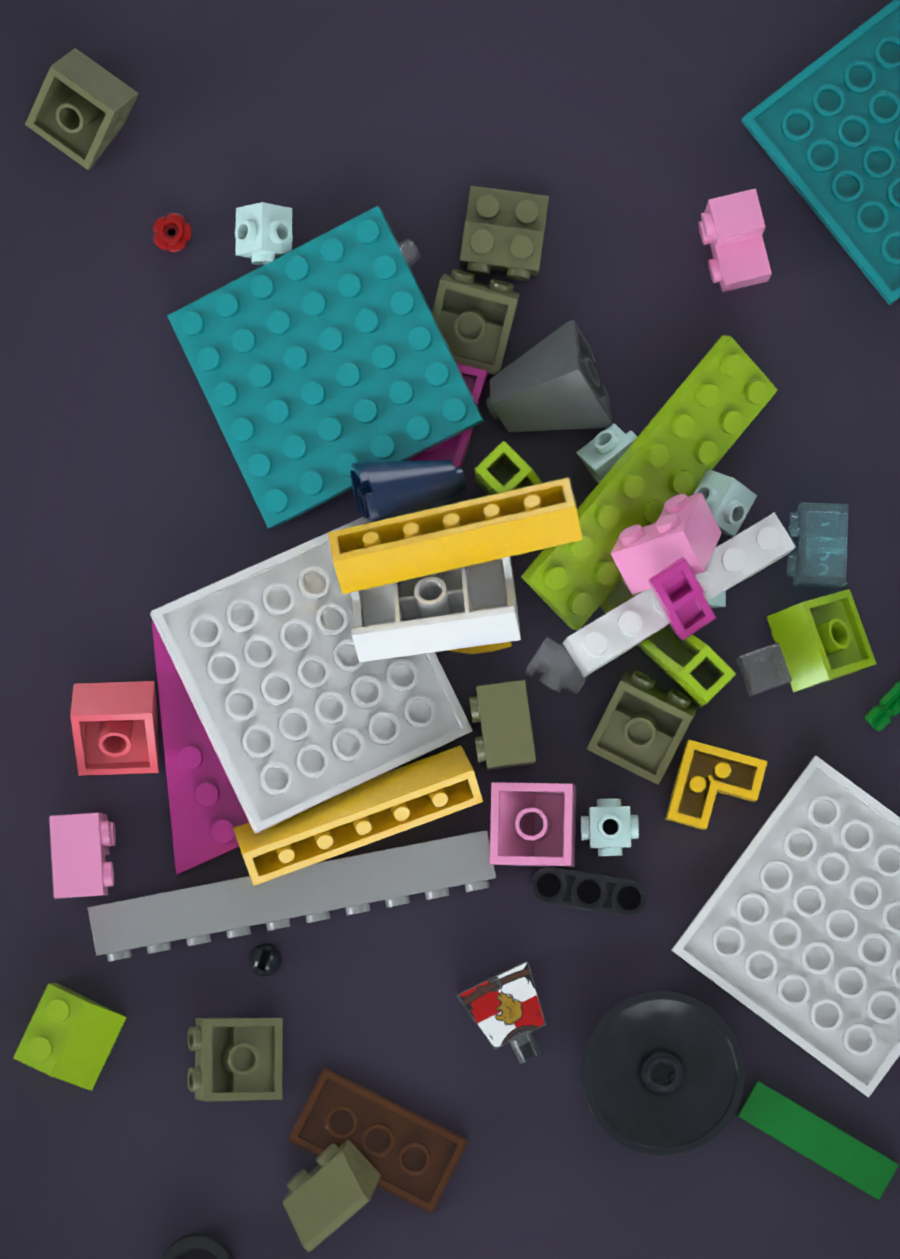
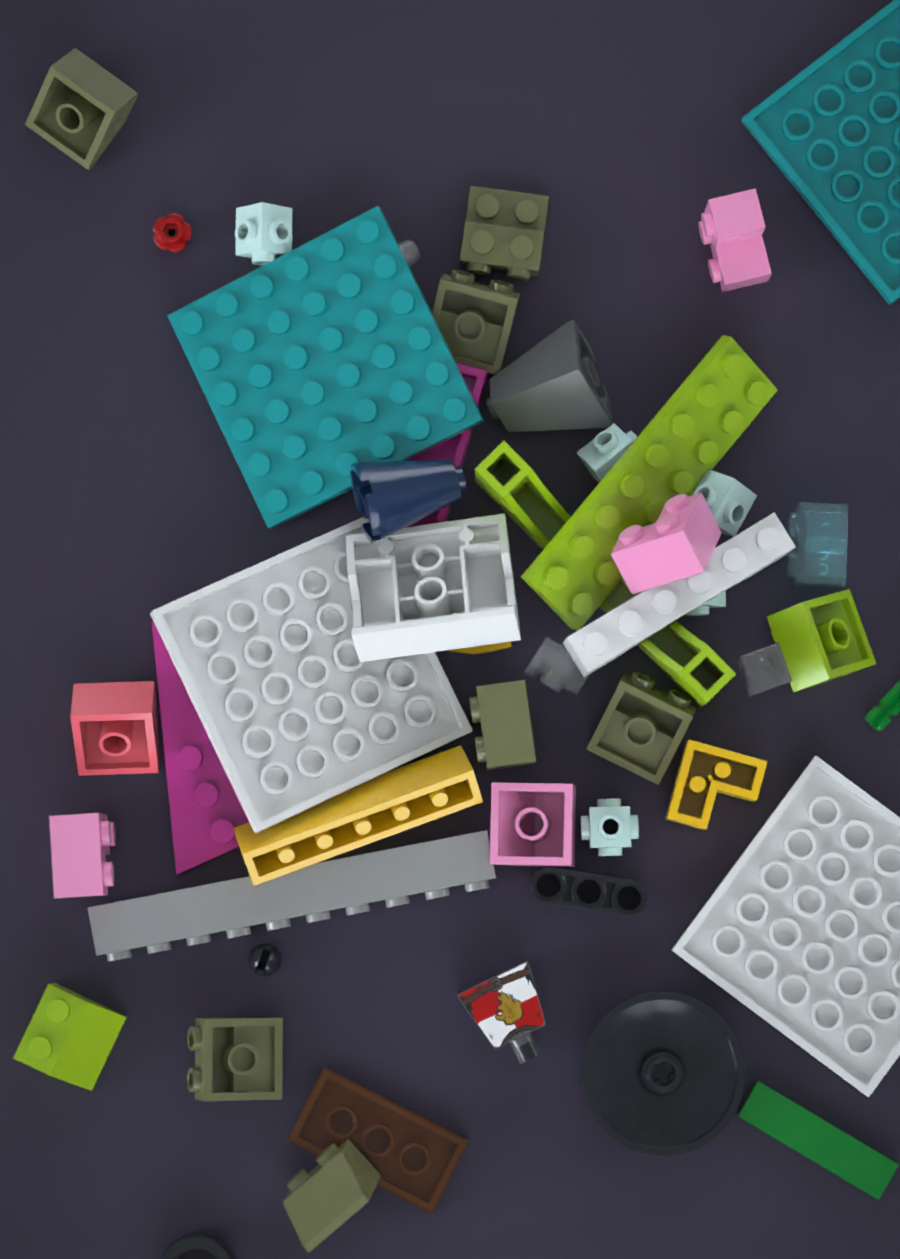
yellow brick [328,477,583,595] -> none
dark pink slope [648,557,716,641] -> none

